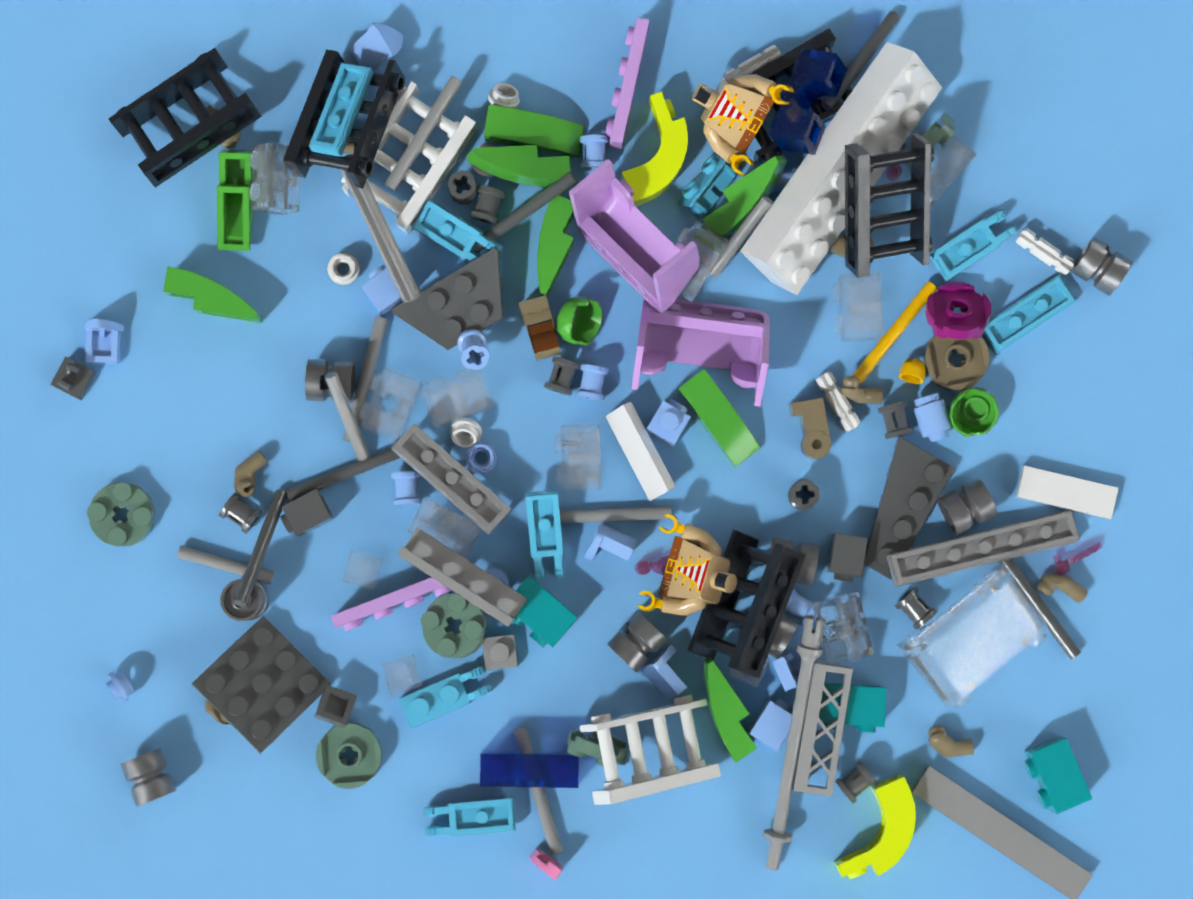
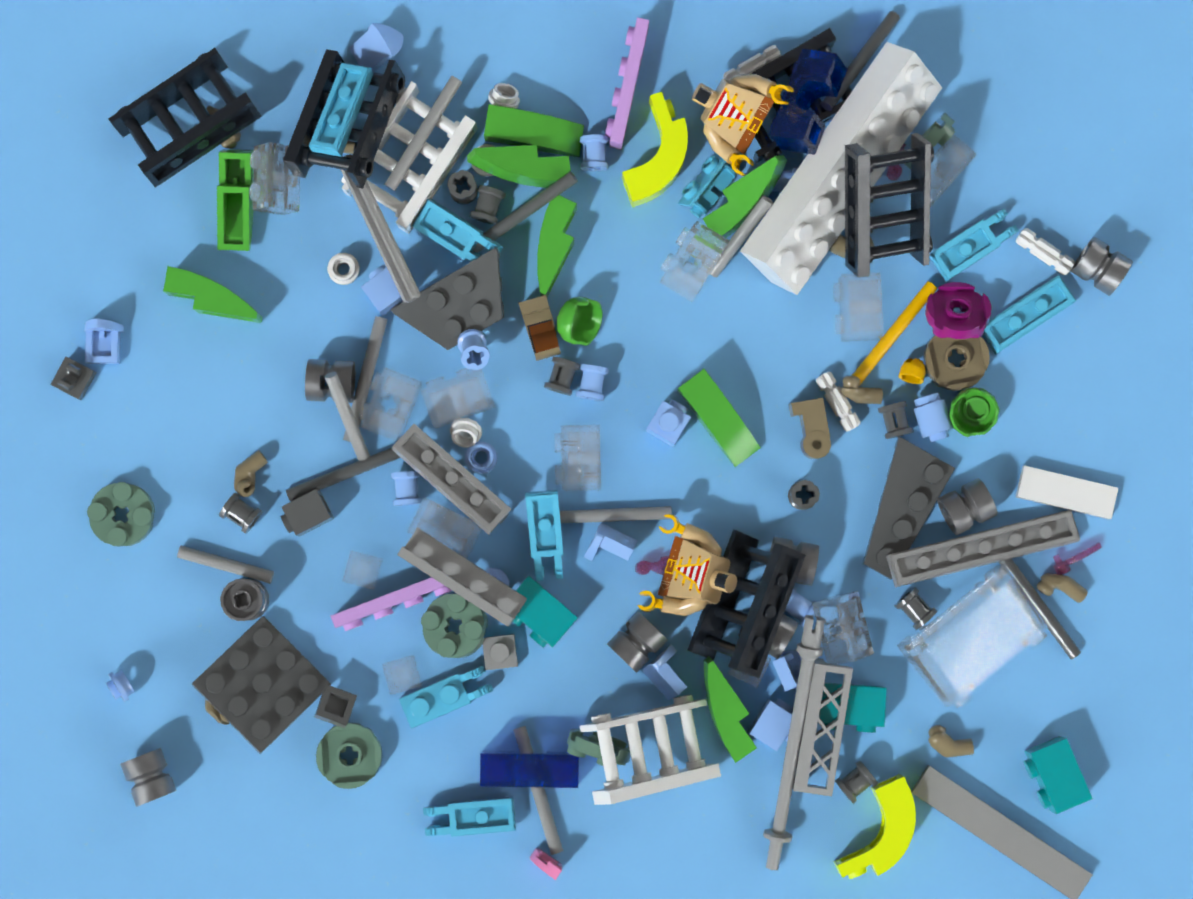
dark grey bar [234,490,287,607] -> none
lavender windscreen [569,159,700,313] -> none
white tile [605,402,676,501] -> none
lavender windscreen [631,299,770,407] -> none
dark grey brick [826,533,868,582] -> none

